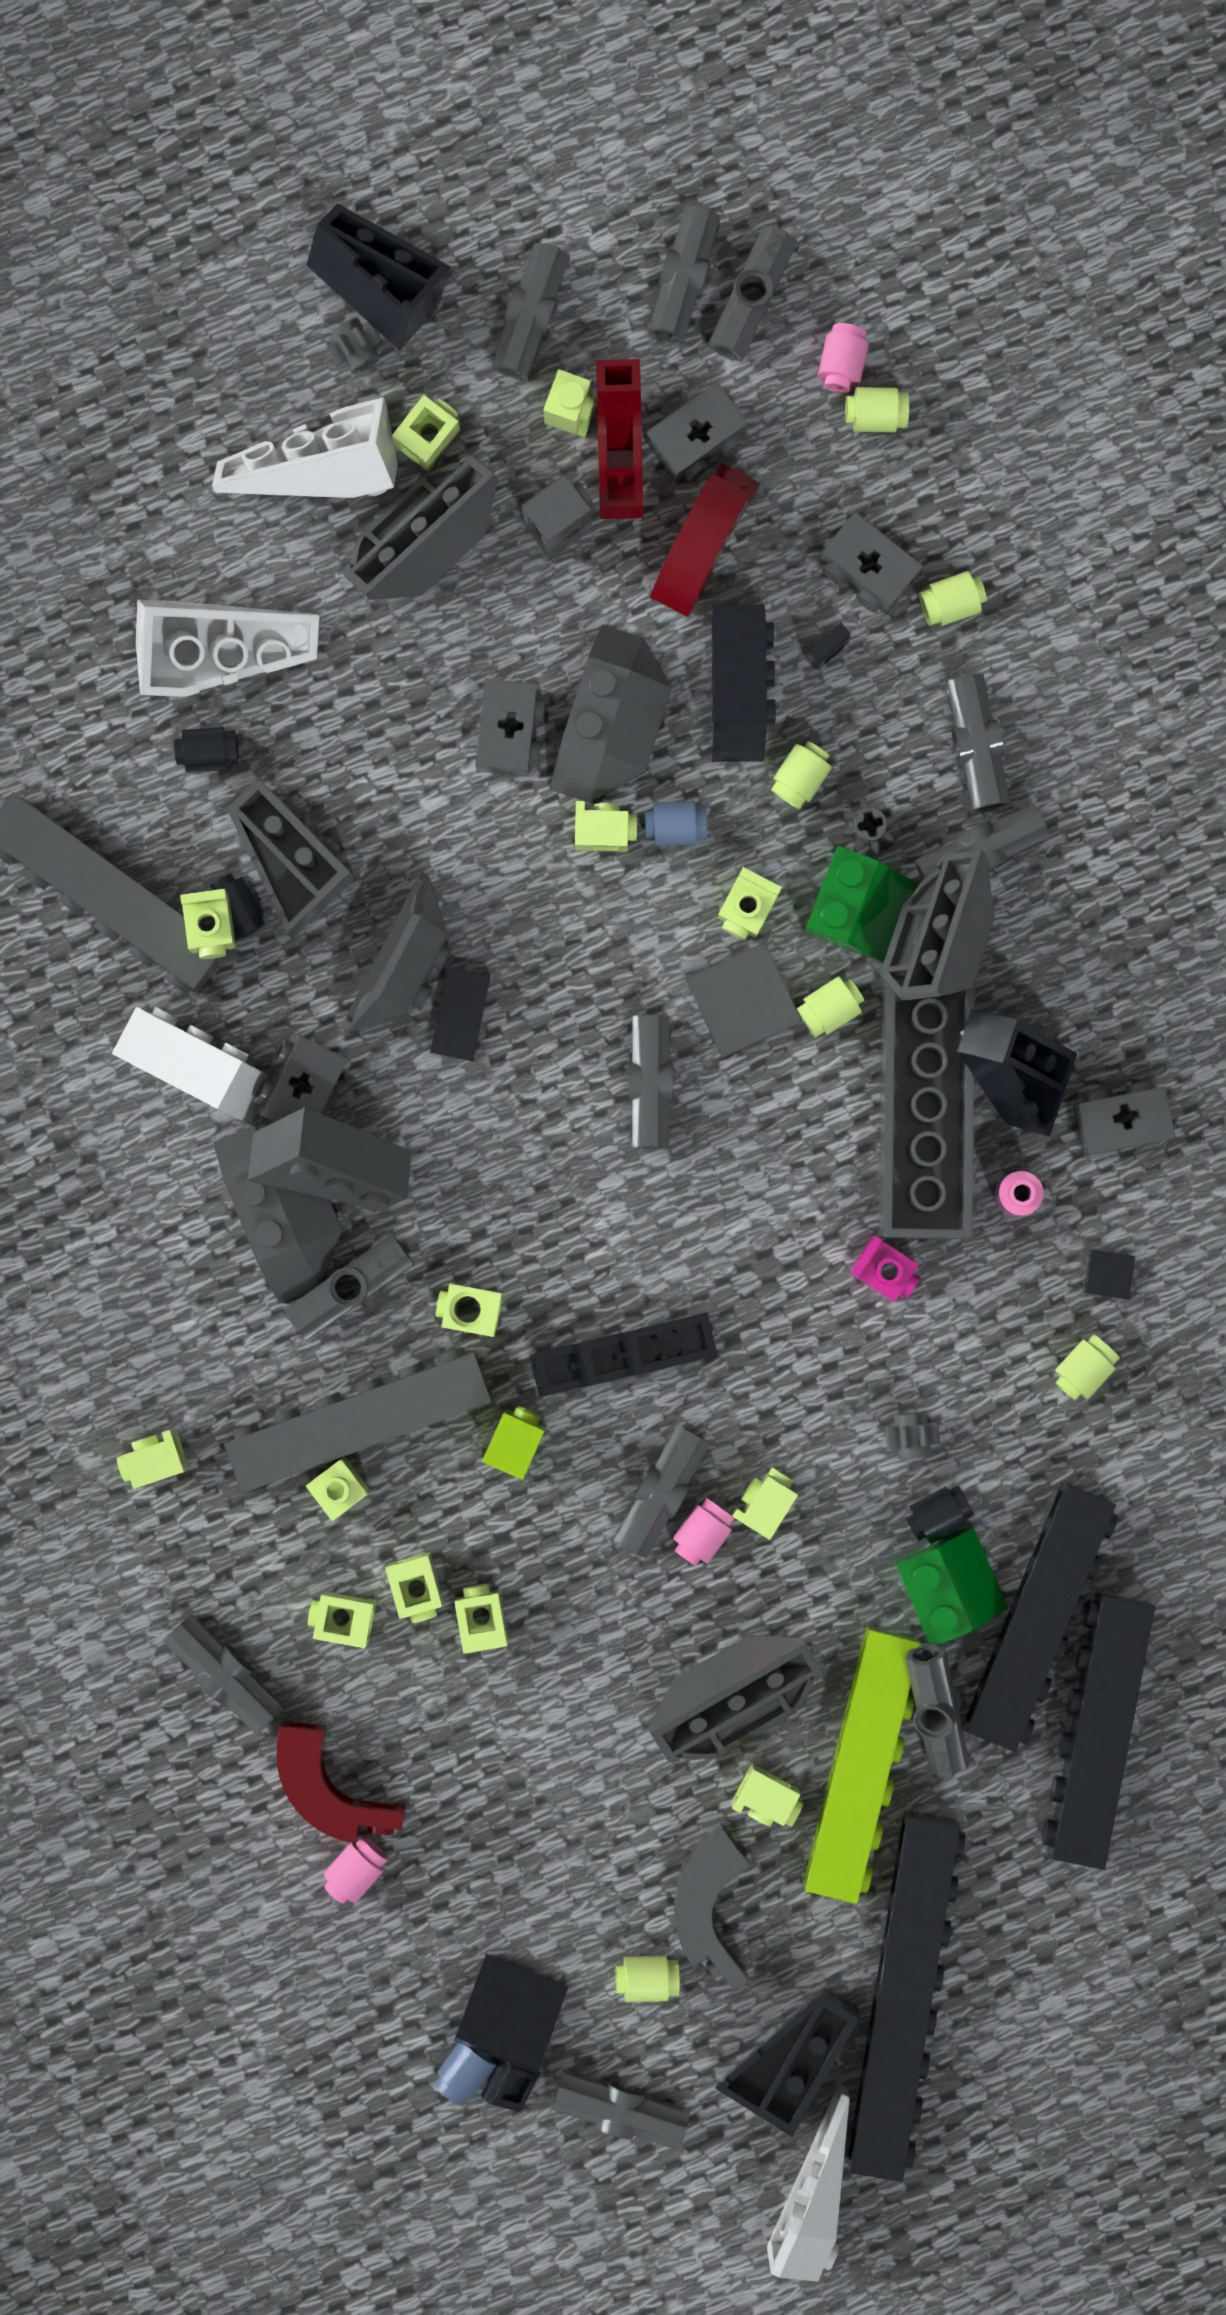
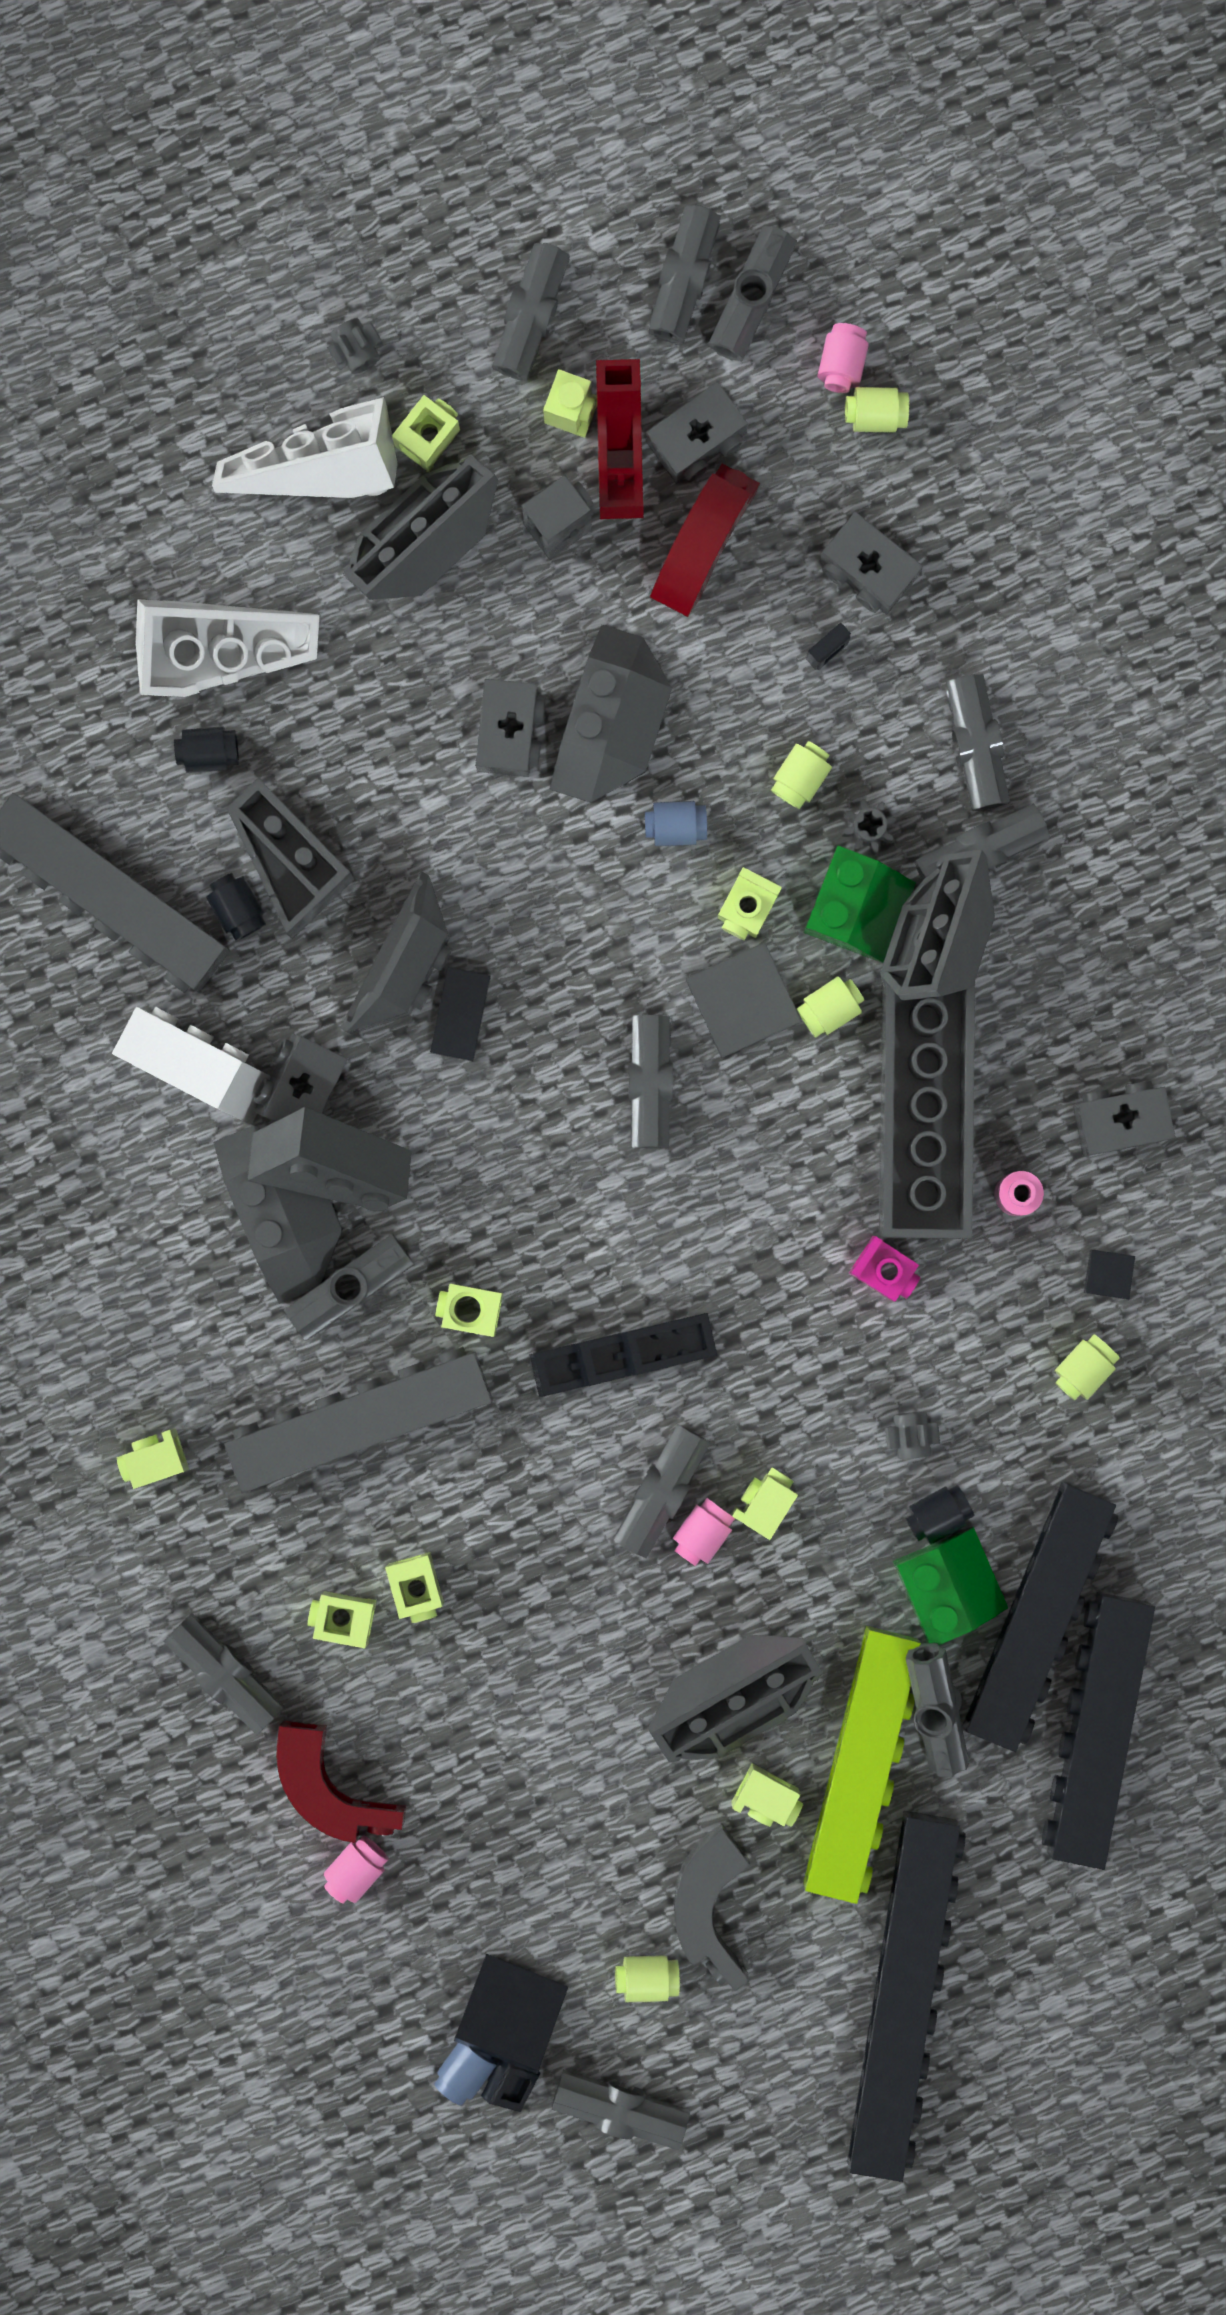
yellowish green brick [180,889,236,959] -> none
black wedge [306,203,451,351] -> none
yellowish green brick [306,1456,371,1521] -> none
yellowish green brick [454,1584,509,1654] -> none
lime brick [482,1405,547,1480] -> none
yellowish green brick [575,801,637,852] -> none
black wedge [712,605,776,762] -> none
black wedge [715,1987,863,2137] -> none
white wedge [767,2084,850,2282] -> none
yellowish green brick [919,571,987,626] -> none
black wedge [958,1009,1077,1137] -> none

